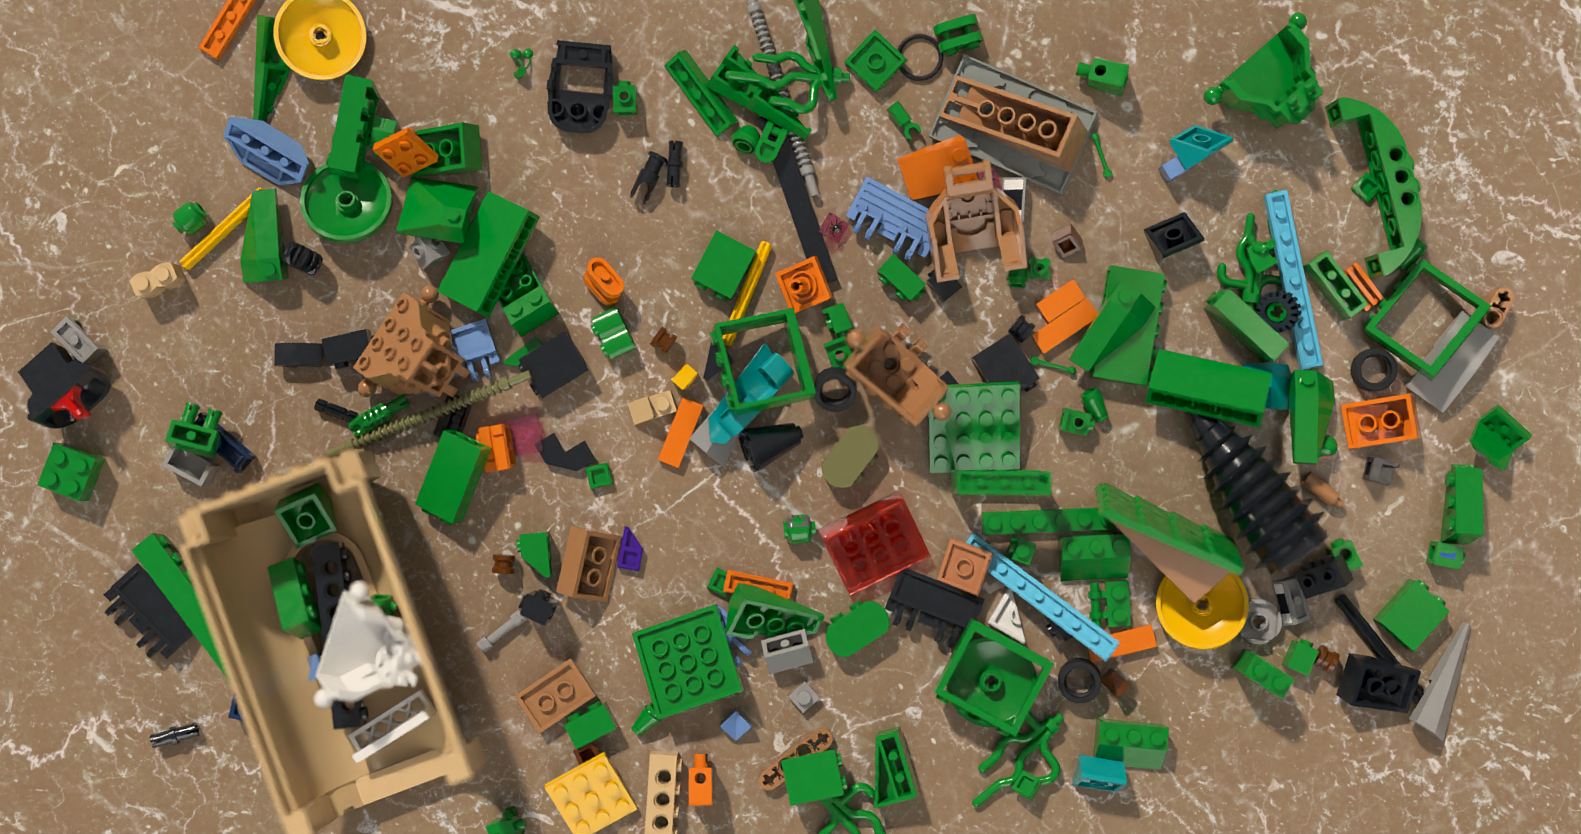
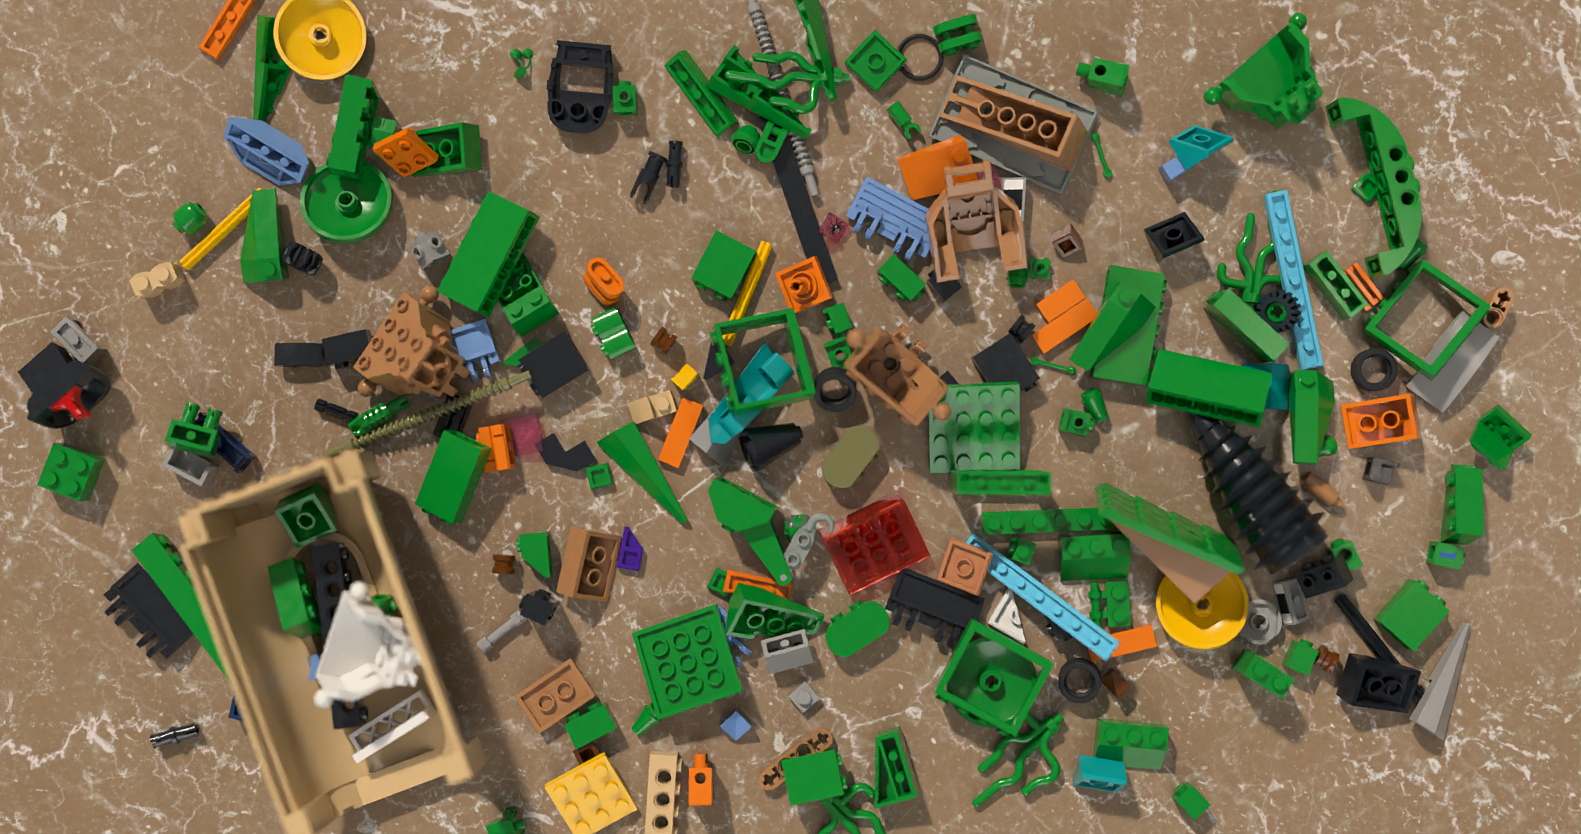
green slope [396,177,478,244] -> none
green tile [1011,770,1043,801] -> none
green piece [1245,235,1278,274] -> none
none -> green wedge [597,421,688,524]
none -> green slope [708,476,834,586]
none -> green brick [1171,781,1210,820]

